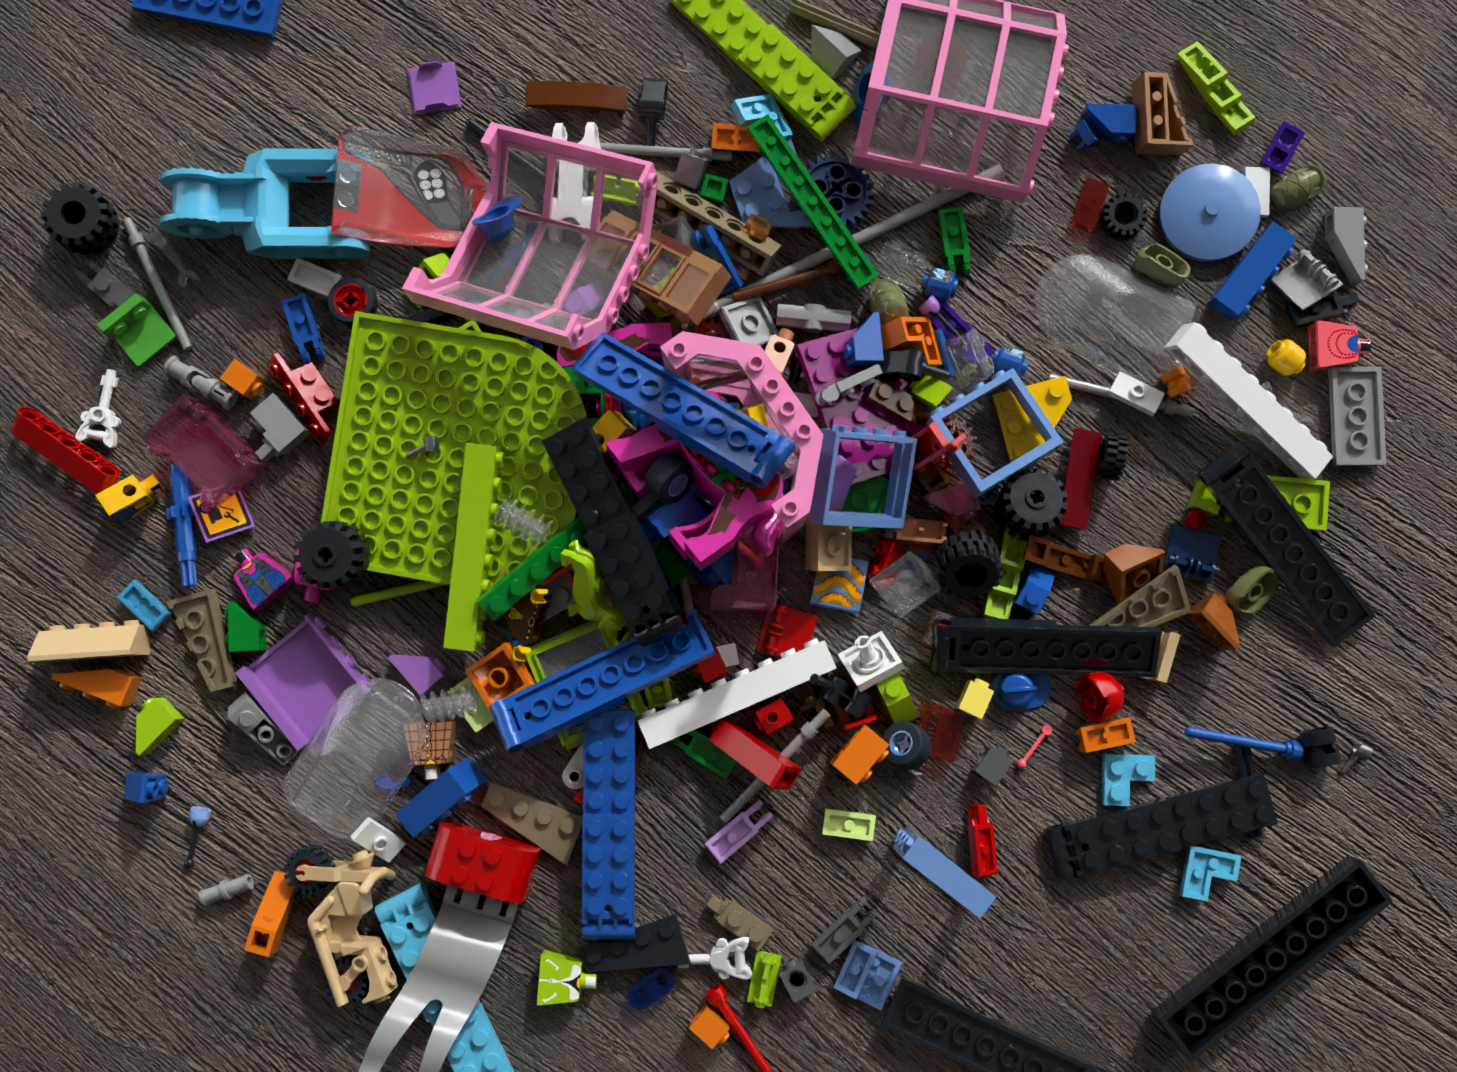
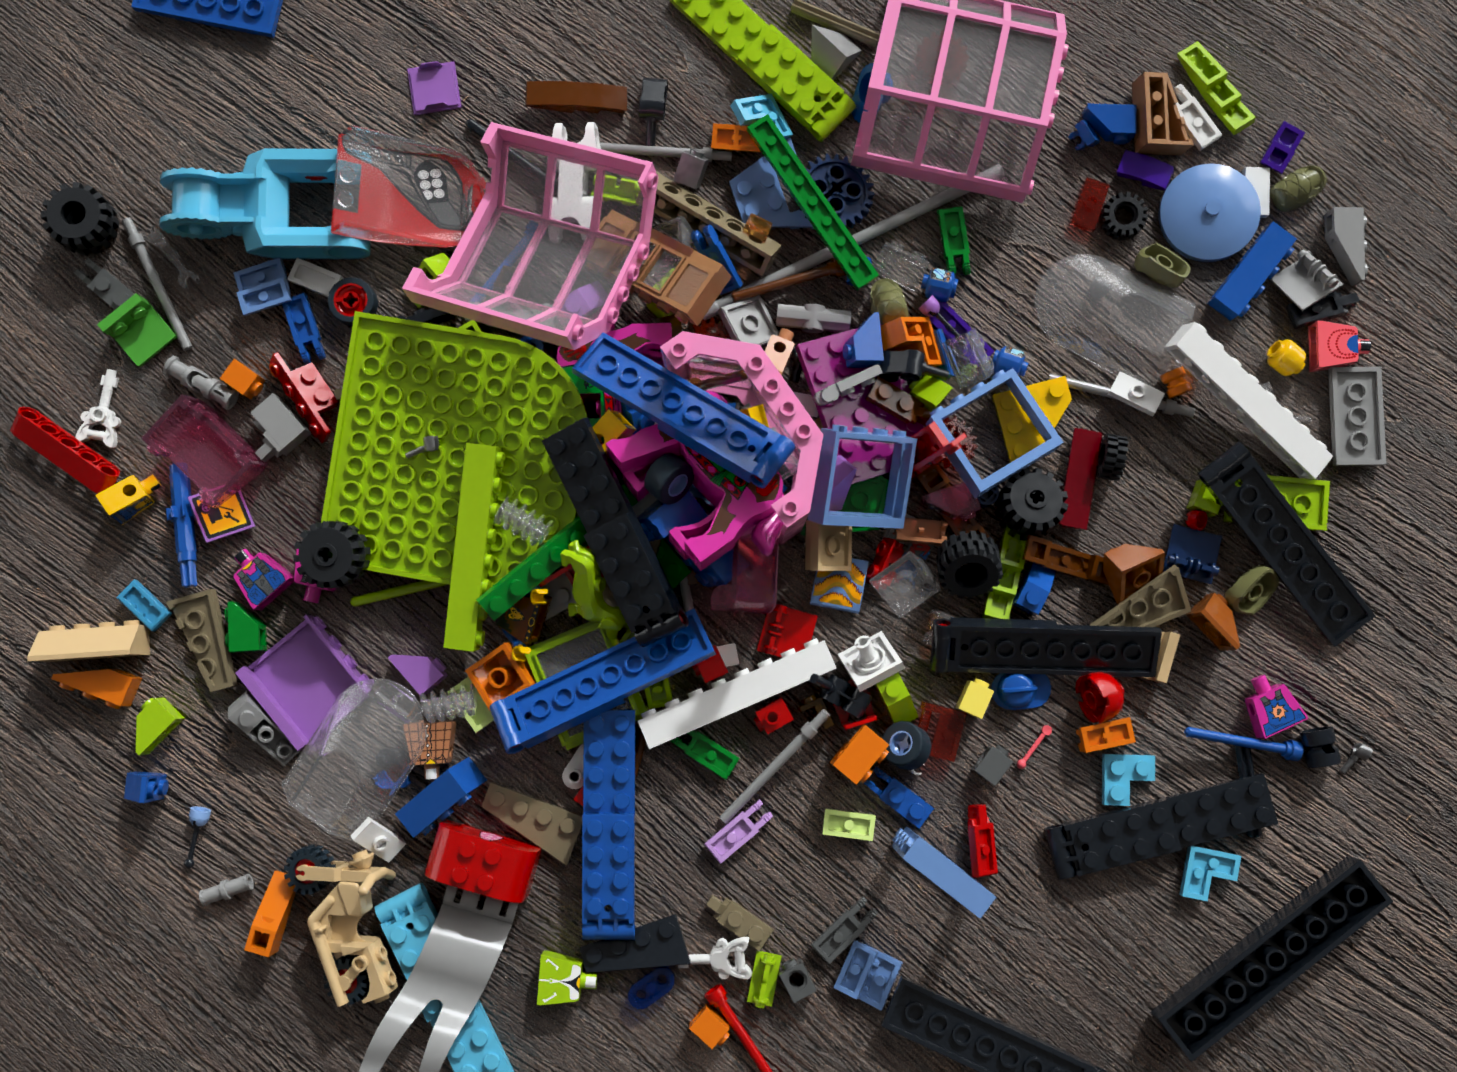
blue piece [472,195,523,243] -> none
green tile [699,173,729,205] -> none
red slope [709,718,803,790] -> none
none -> medium blue slope [233,257,292,316]
none -> blue hinge [864,767,934,829]
none -> dark purple slope [1117,150,1174,191]
none -> white hinge [1174,84,1222,151]
none -> torso [1245,674,1309,739]

